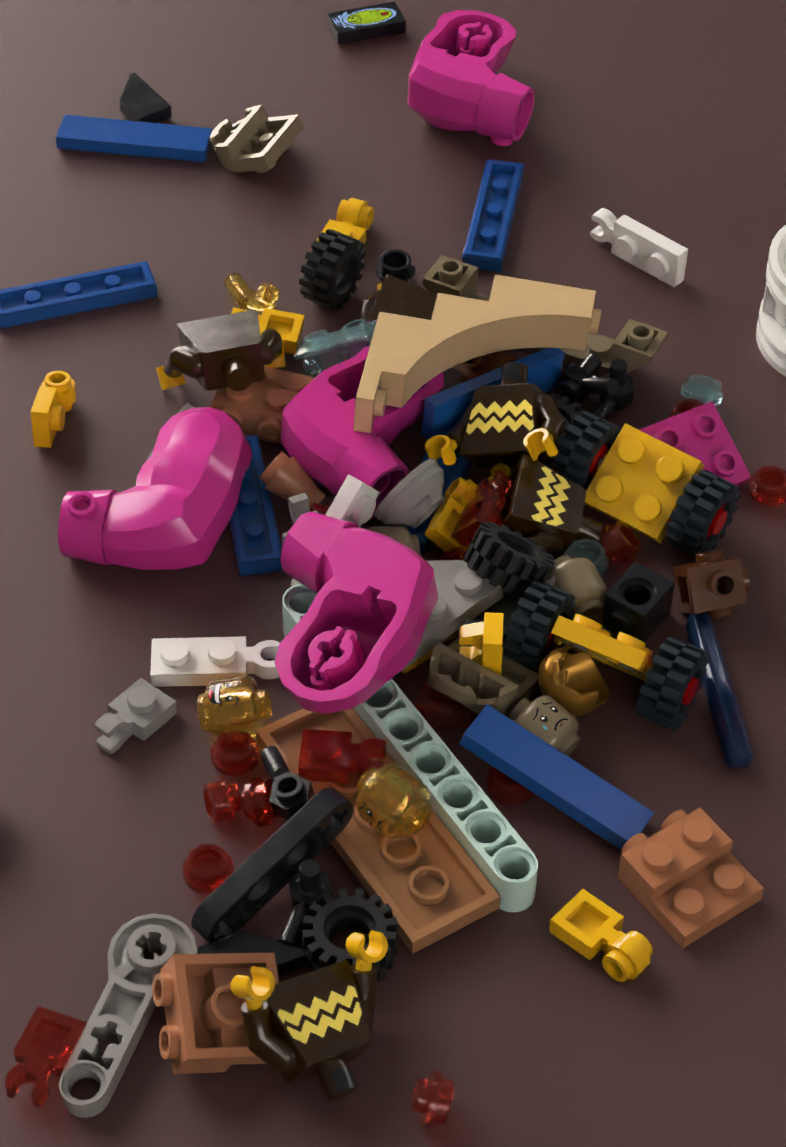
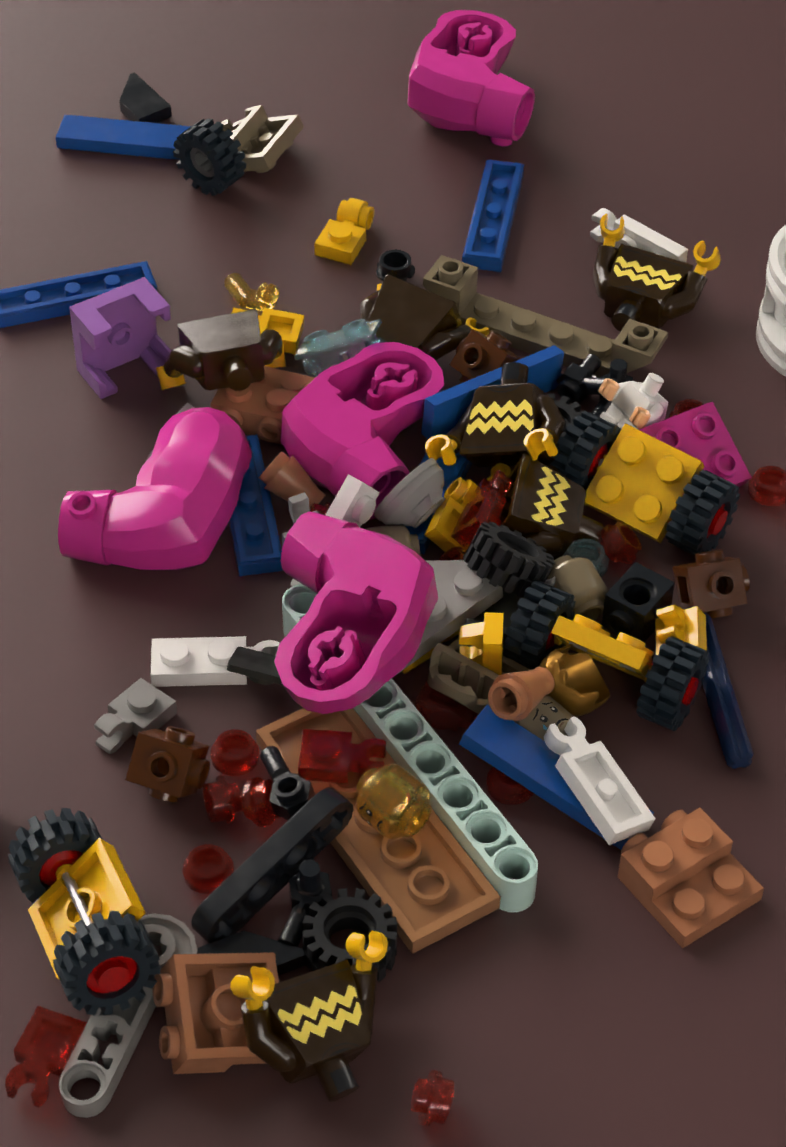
yellow plate [30,371,77,448] -> none
clear yellow head [197,676,272,742] -> none
black tyre [299,229,366,310] -> none
tile [327,1,406,44] -> none
tan arch [353,275,602,433] -> none
yellow plate [549,889,653,982] -> none
clear light blue plate [680,375,723,408] -> none
none -> plate [8,808,161,1016]
none -> medium lavender panel [69,277,171,399]
none -> reddish brown brick [125,726,210,802]
none -> black bush [173,118,246,196]
none -> pearl dark grey bracket [227,619,301,685]
none -> nougat cone [488,667,555,721]
none -> white plate [544,716,656,845]
none -> dark brown torso [593,214,721,332]
none -> white piece [598,373,669,430]
none -> yellow tile [655,604,707,655]

